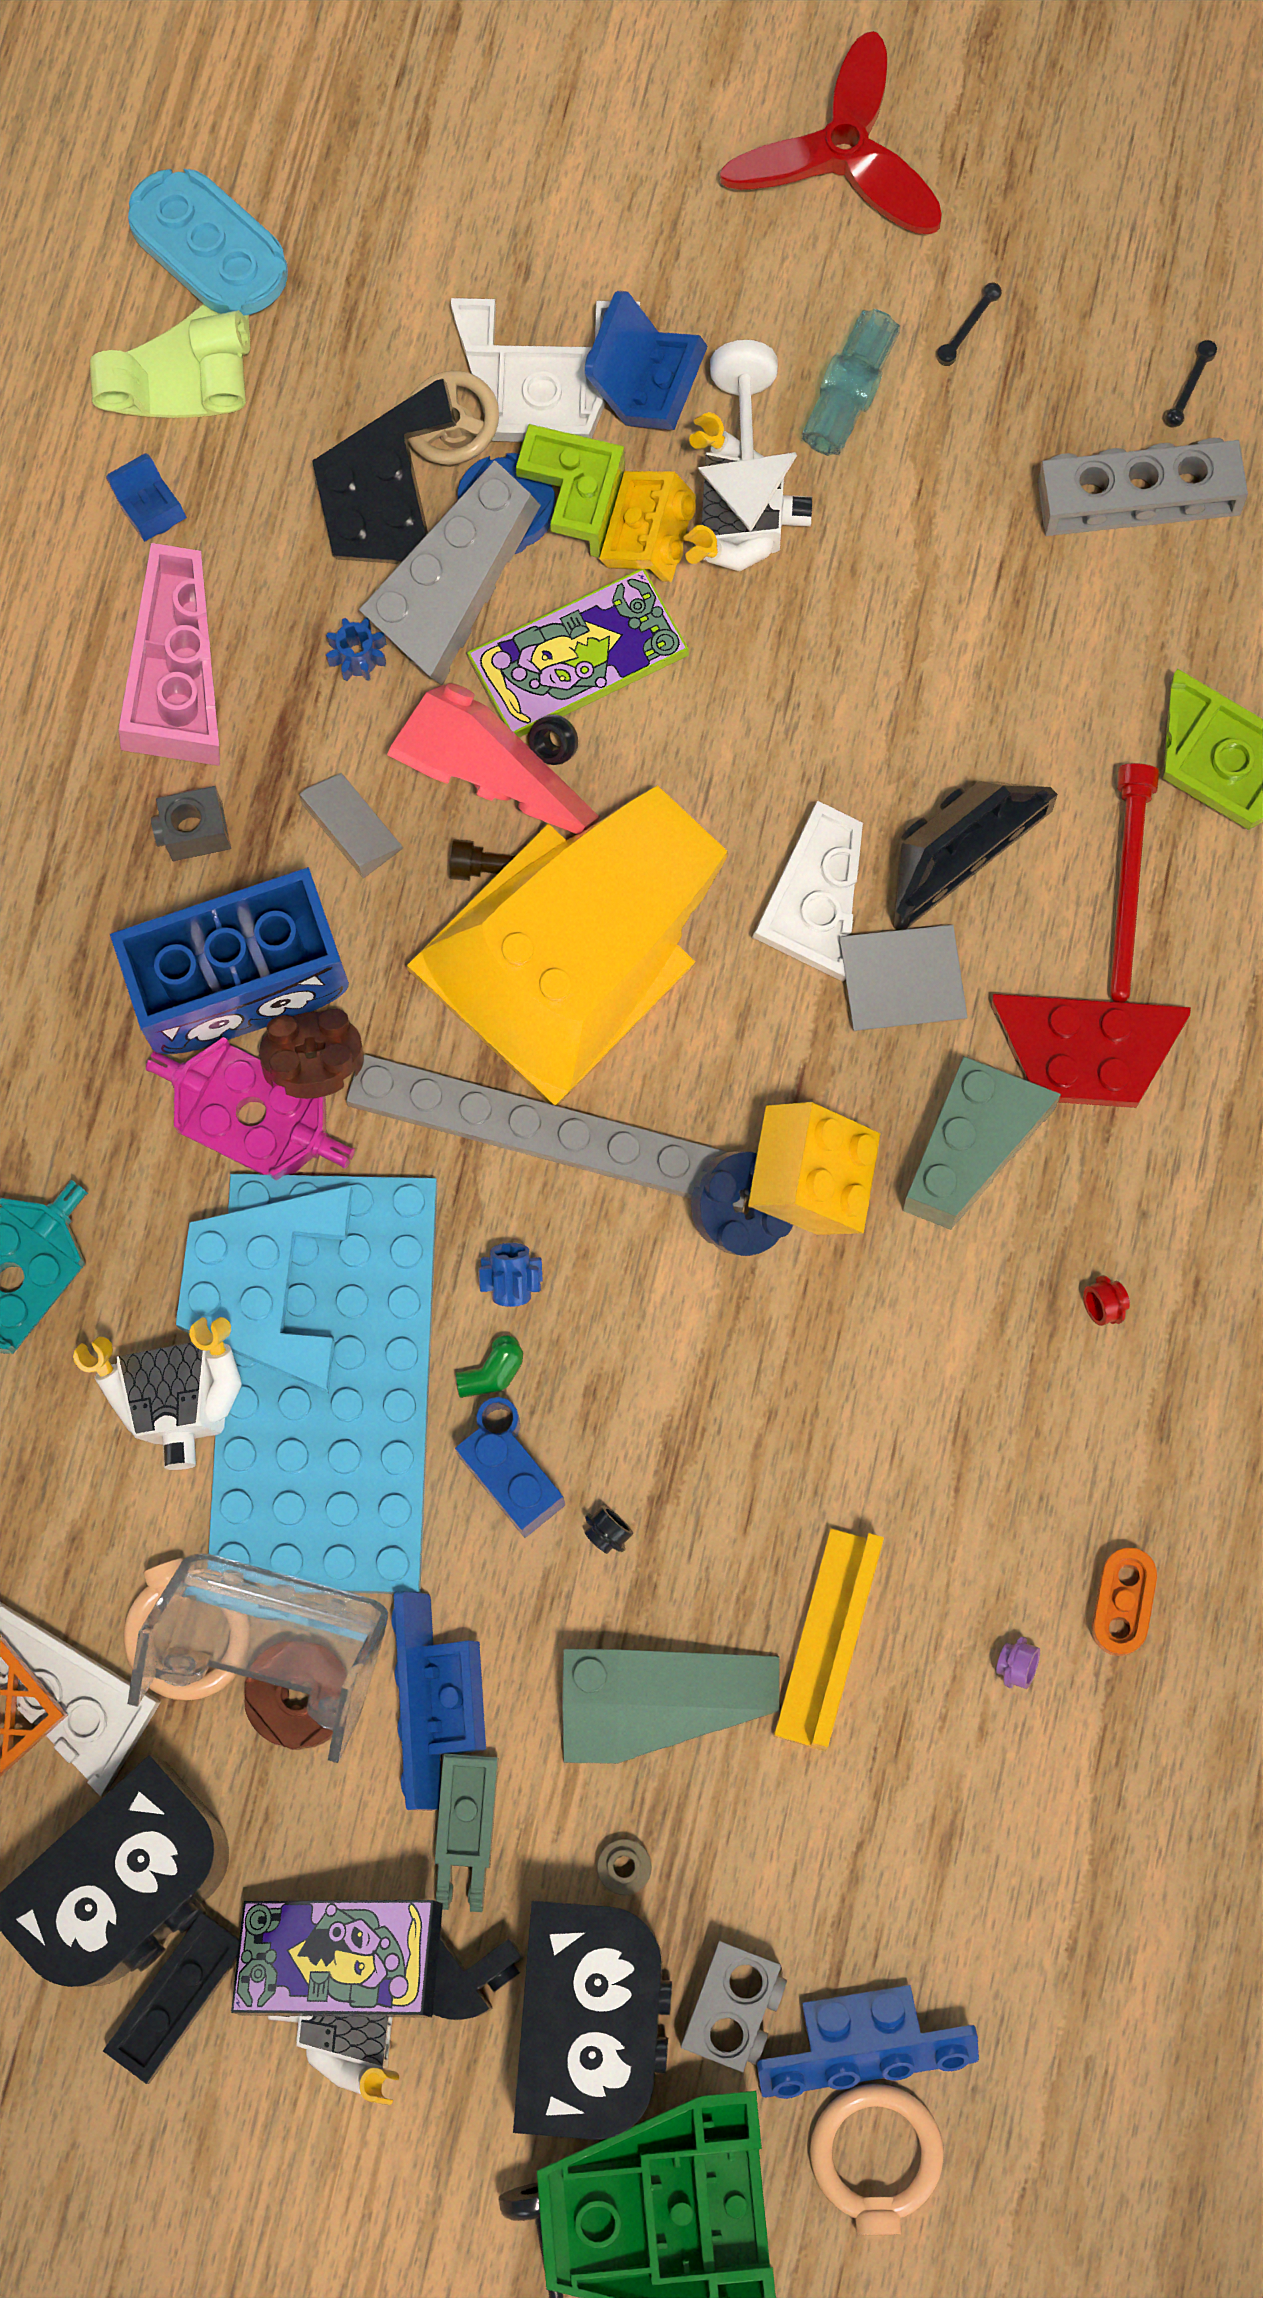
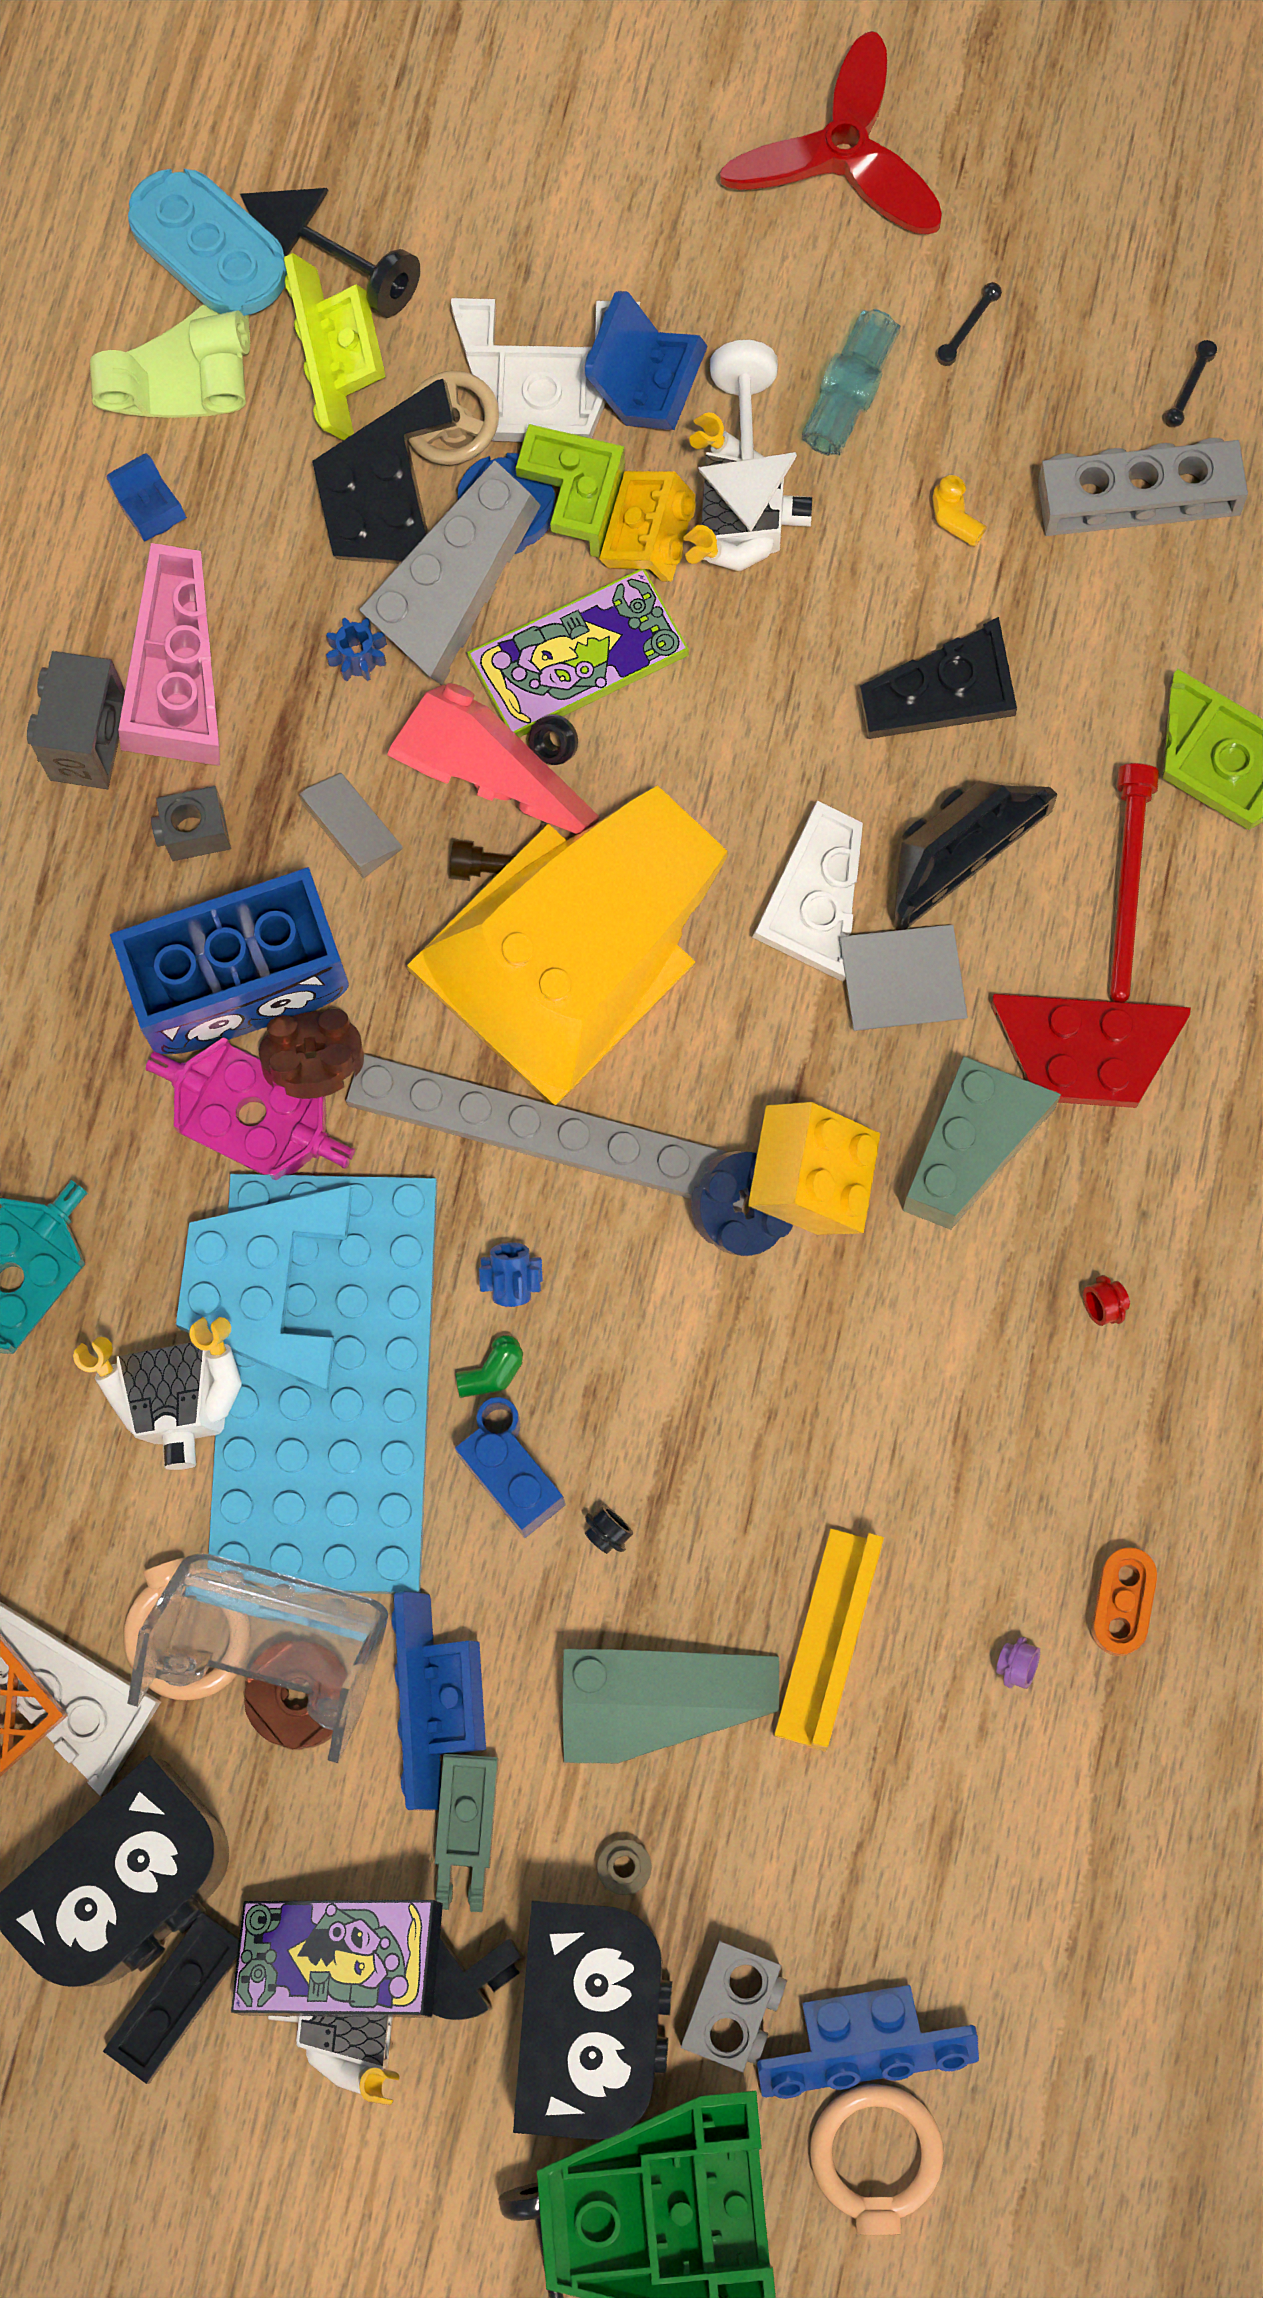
none -> dark grey brick [27,651,125,790]
none -> black piece [240,188,420,317]
none -> neon yellow bracket [284,253,386,440]
none -> black wing [859,617,1017,739]
none -> yellow arm [932,475,987,547]

